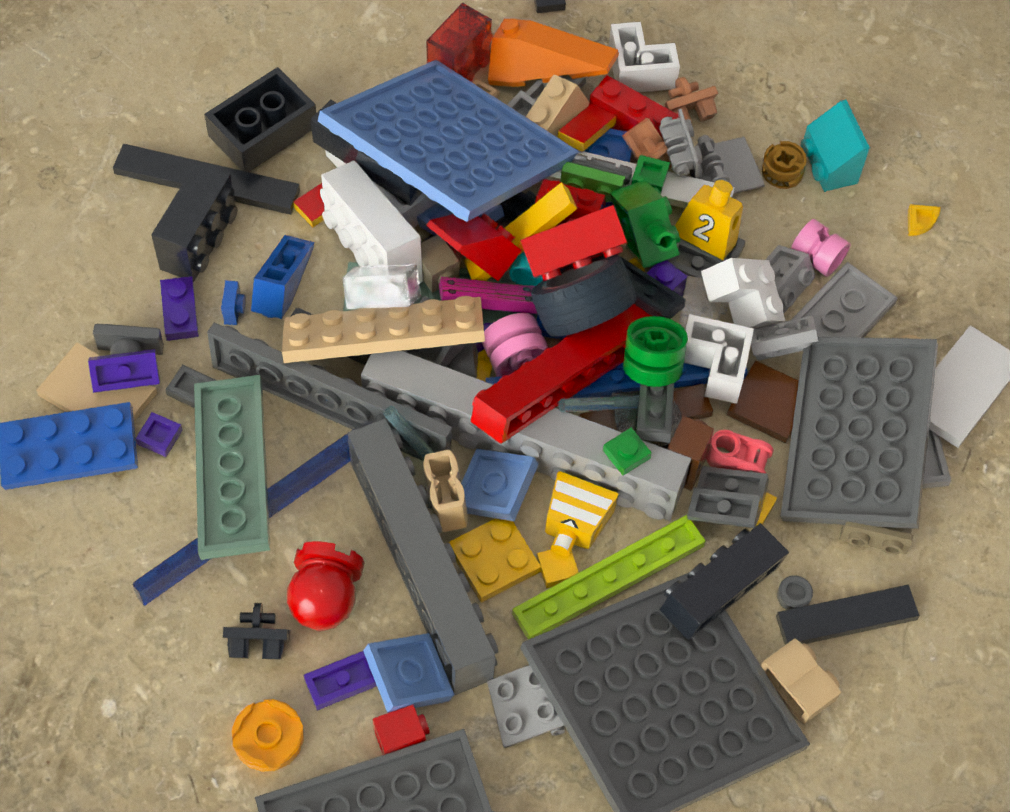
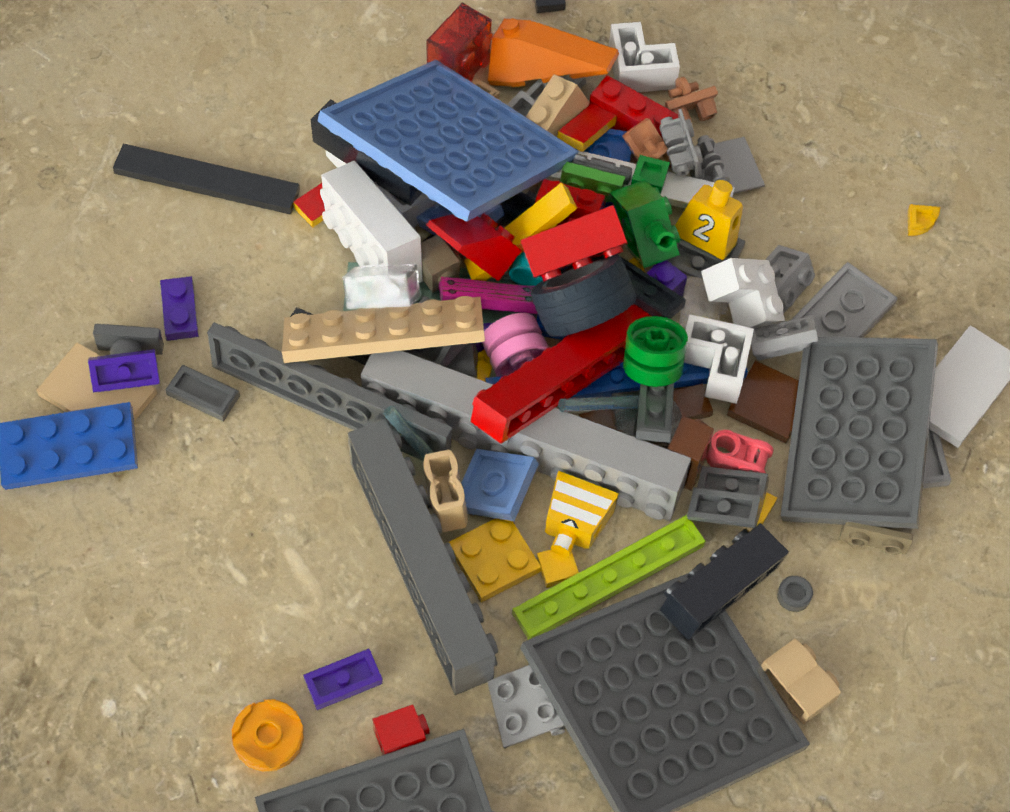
clear blue tile [132,429,355,606] -> none
dark purple plate [135,412,183,457] -> none
black brick [151,162,238,282] -> none
sand green plate [194,375,270,560] -> none
black brick [204,67,316,172] -> none
blue plate [221,280,246,325] -> none
black hips [223,602,291,660] -> none
blue slope [251,235,314,319] -> none
red tile [287,541,365,631] -> none
medium blue plate [363,633,454,713] -> none
green plate [603,427,652,476] -> none
pearl gold wheel [762,141,807,189] -> none
black tile [776,584,920,645] -> none
bright pink wheel [791,219,851,277] -> none
teal slope [801,99,870,192] -> none

